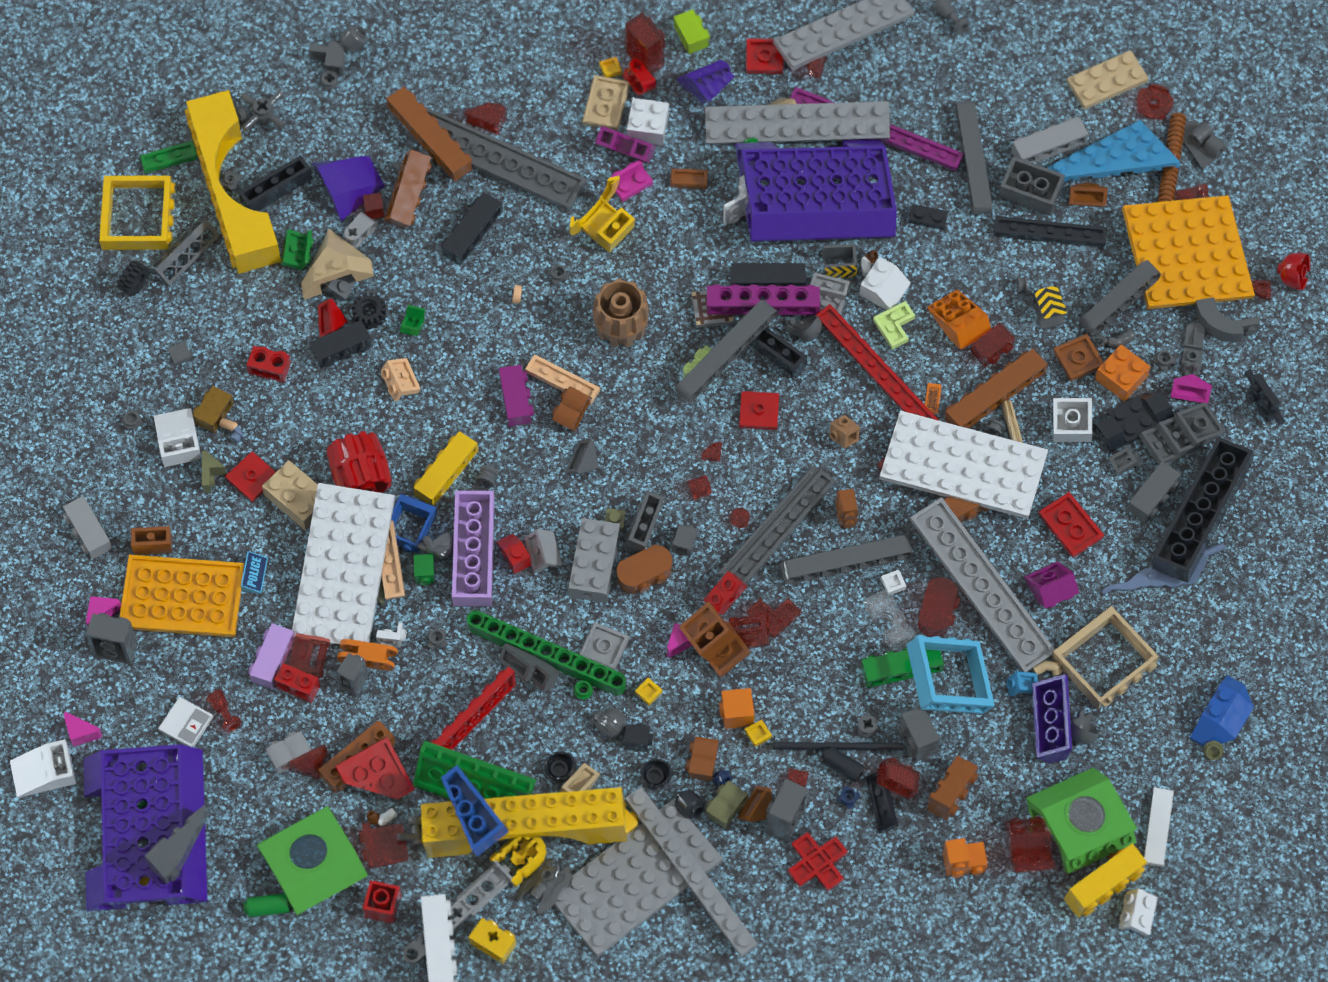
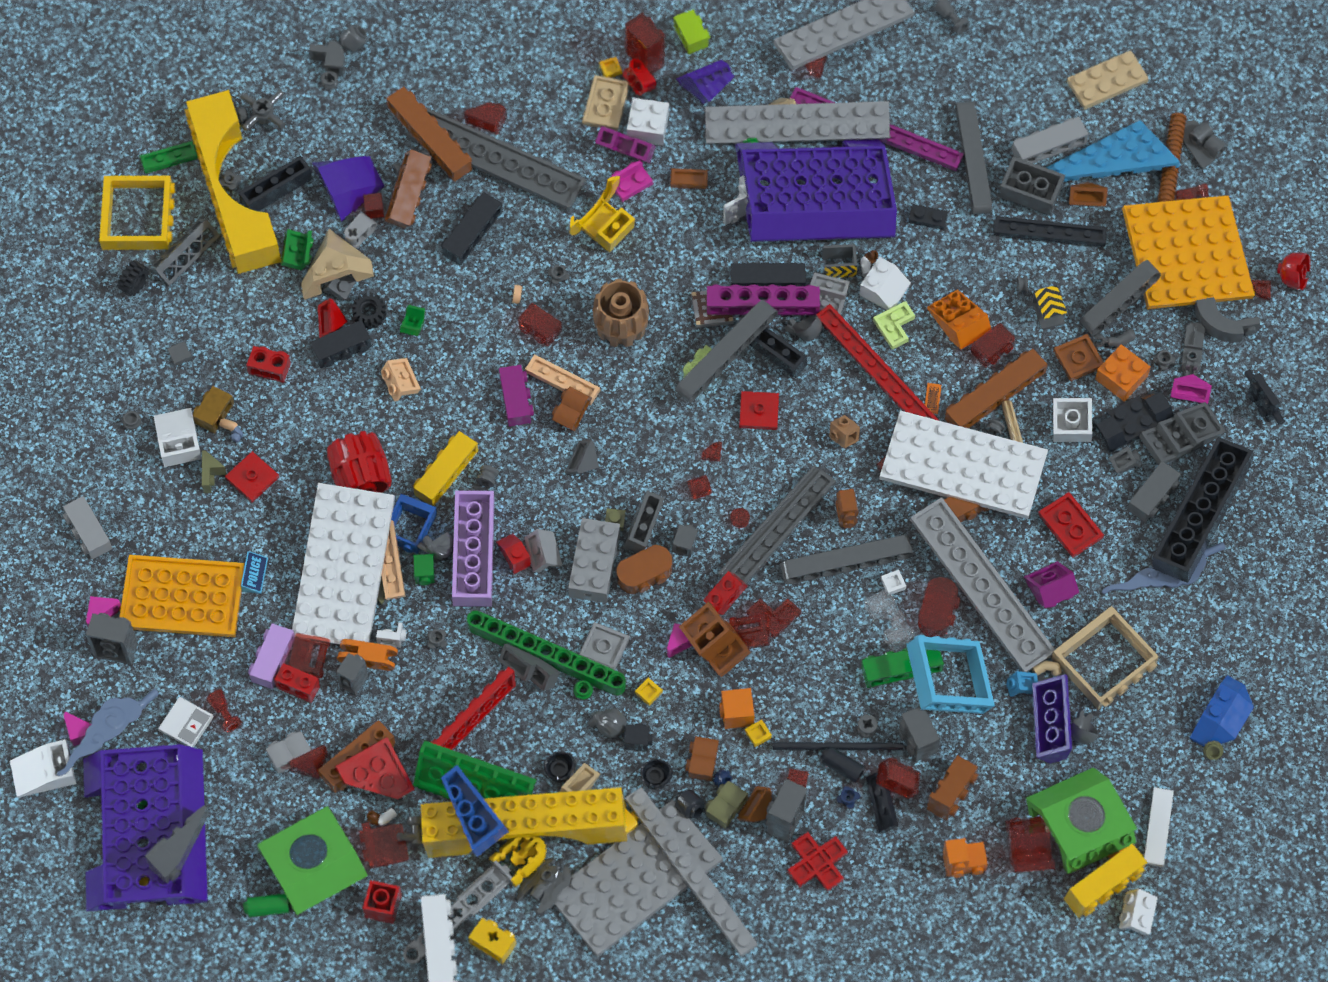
dark orange brick [131,526,173,555] -> none
tan brick [262,460,318,531] -> none
red plate [746,39,783,74] -> none
clear red plate [1136,84,1173,120] -> none
none -> sand blue piece [57,689,159,776]
none -> clear red brick [518,303,562,347]

